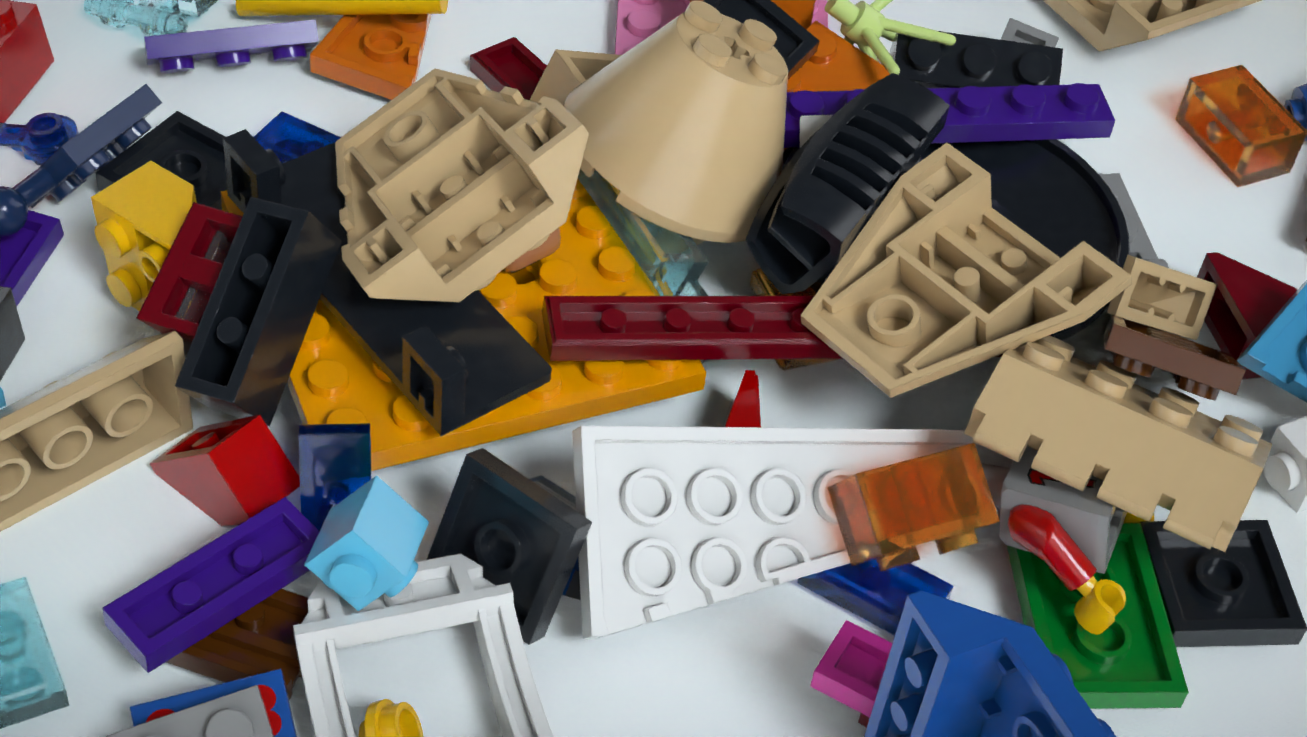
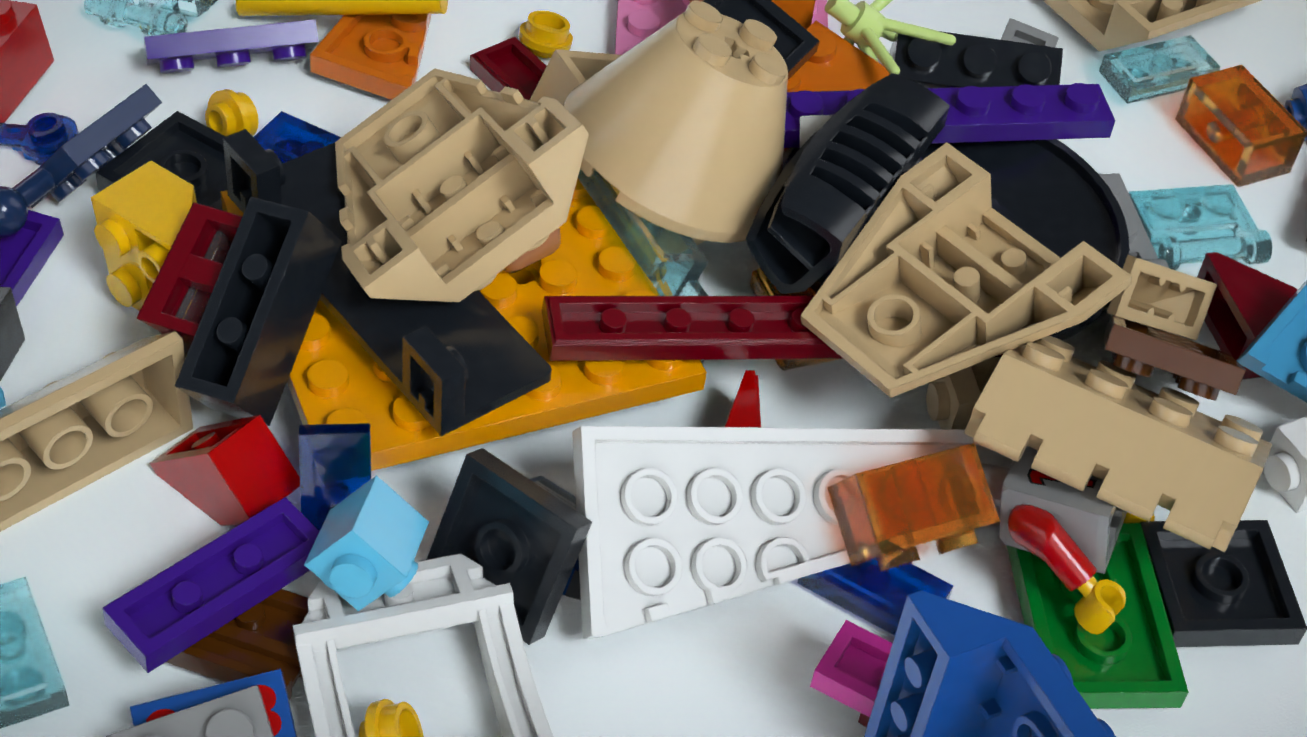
none -> yellow plate [205,89,259,137]
none -> yellow plate [518,11,573,58]
none -> tan bracket [926,357,1001,430]
none -> clear light blue plate [1099,35,1221,104]
none -> clear light blue plate [1129,184,1273,270]

